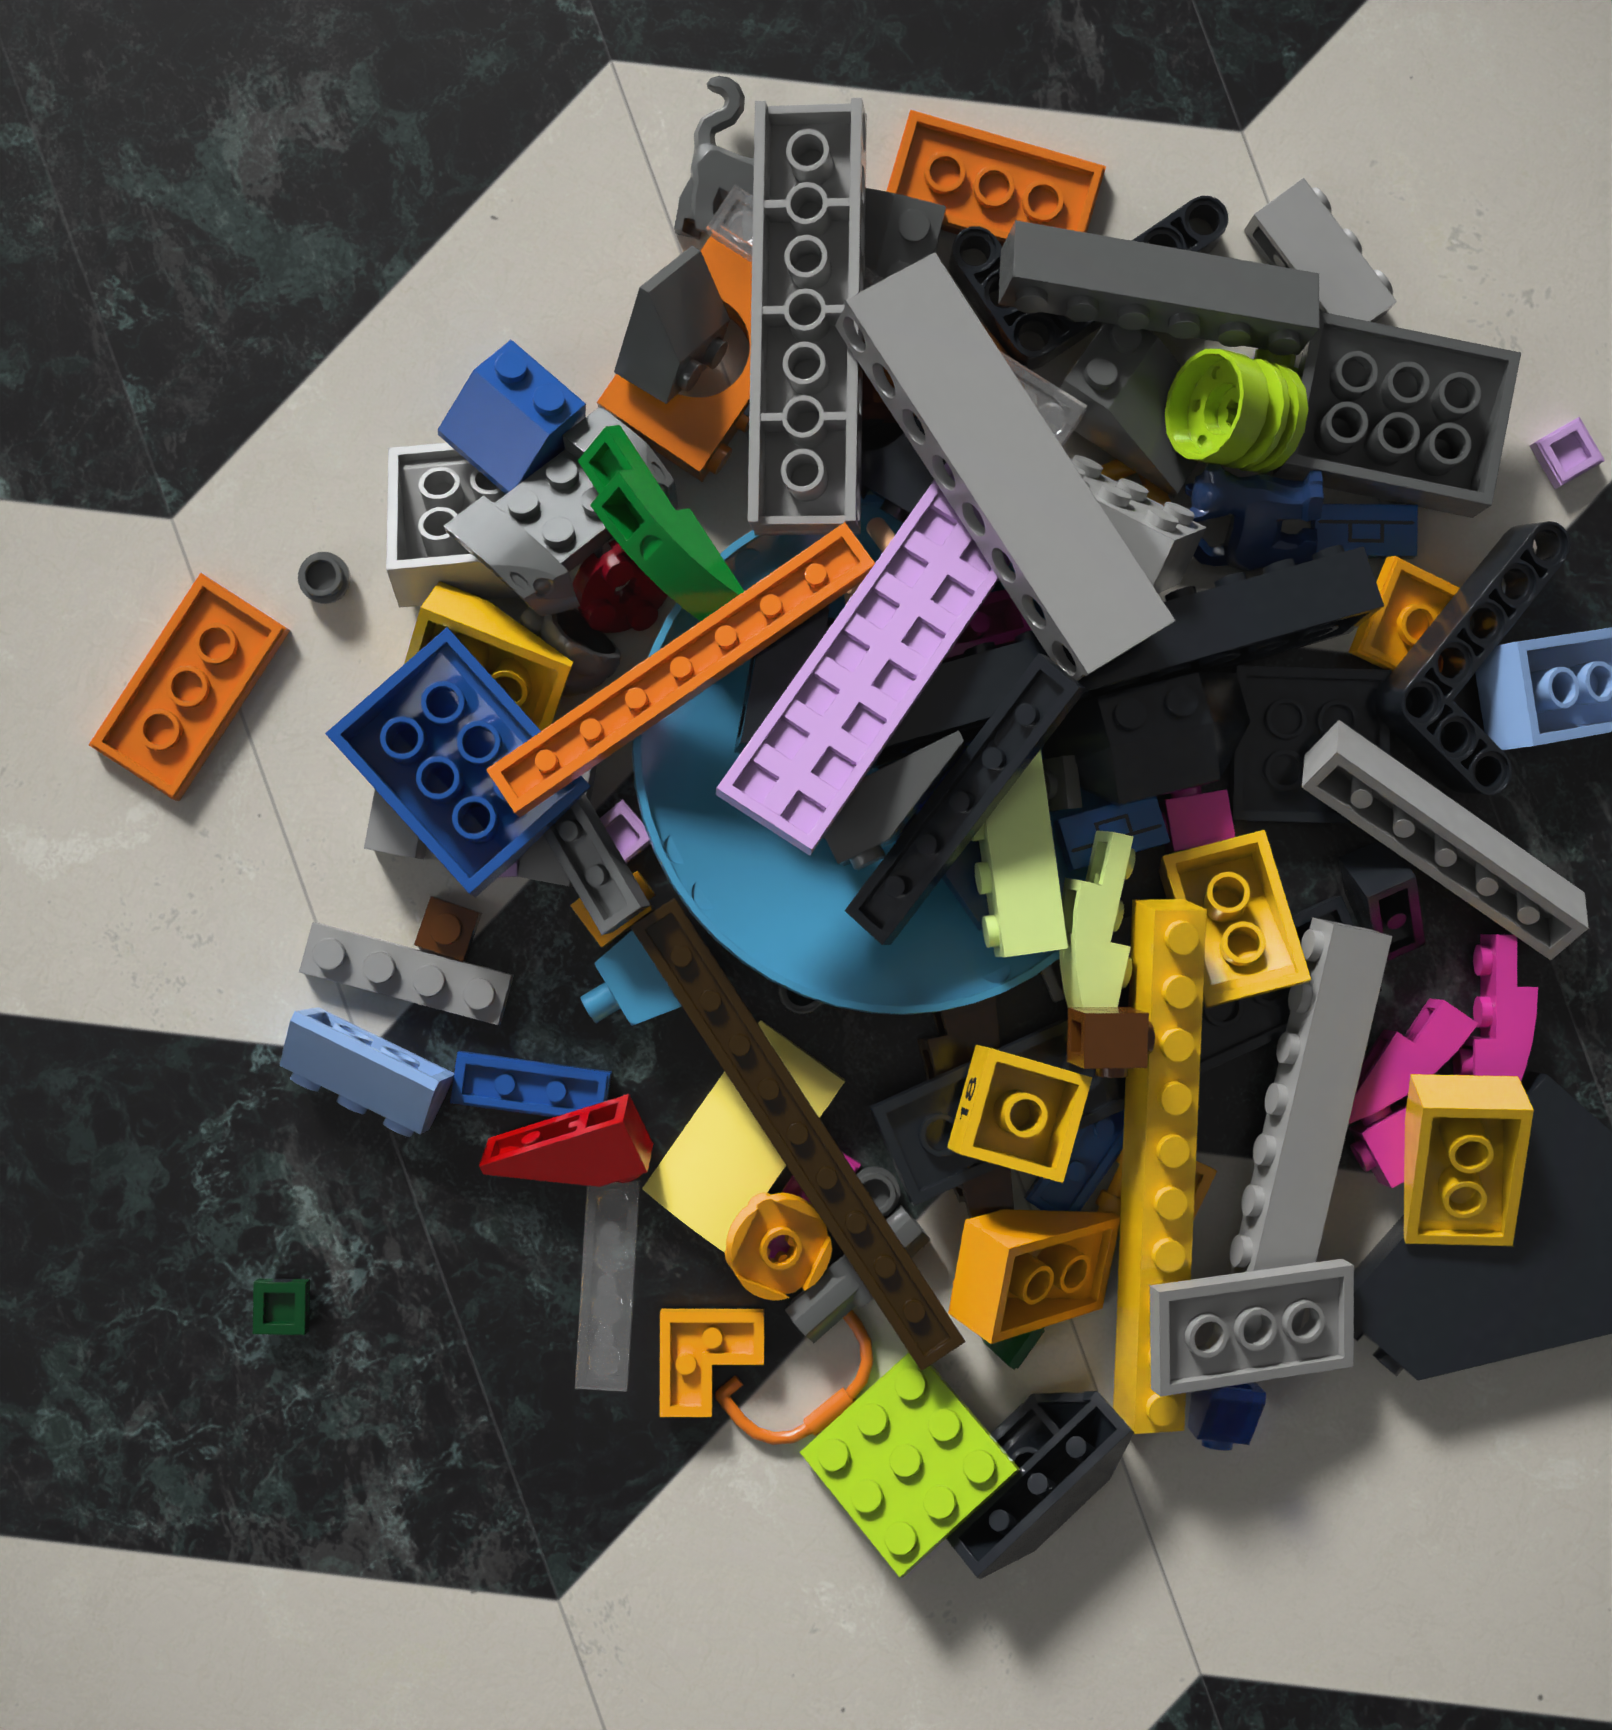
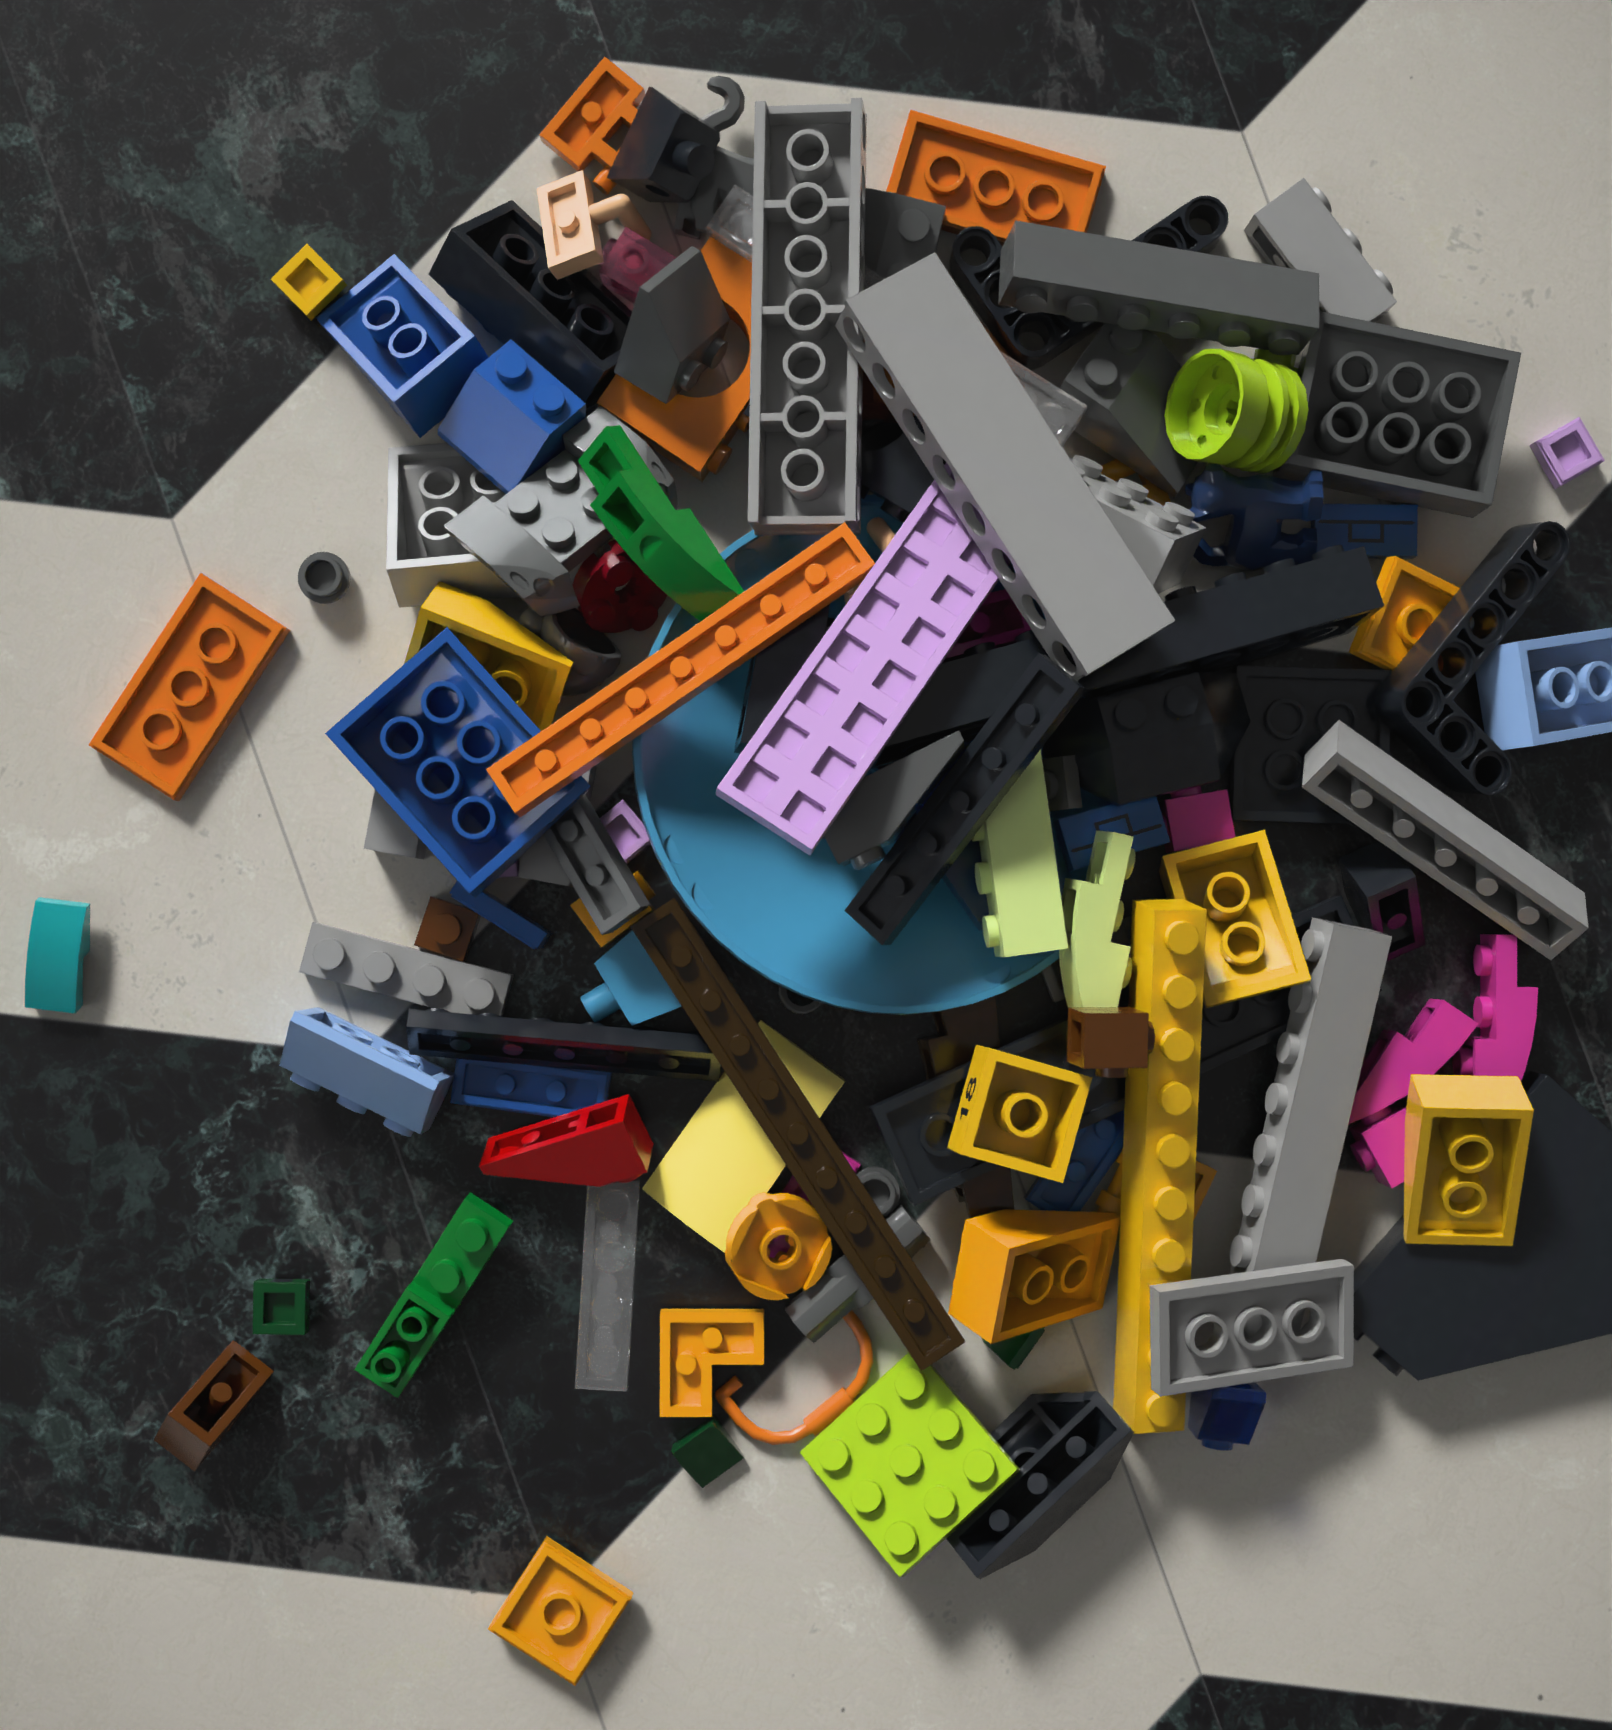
none -> teal slope [25,897,90,1014]
none -> reddish brown slope [154,1340,274,1471]
none -> yellow plate [271,244,347,321]
none -> blue slope [316,254,488,438]
none -> green slope [354,1192,514,1398]
none -> black plate [406,1008,721,1082]
none -> black slope [428,200,632,409]
none -> blue tile [449,881,553,949]
none -> light orange plate [488,1536,633,1686]
none -> light nougat plate [537,170,651,280]
none -> orange plate [539,57,645,195]
none -> clear pink brick [598,227,677,304]
none -> black torso [607,86,720,203]
none -> dark green slope [671,1414,744,1488]

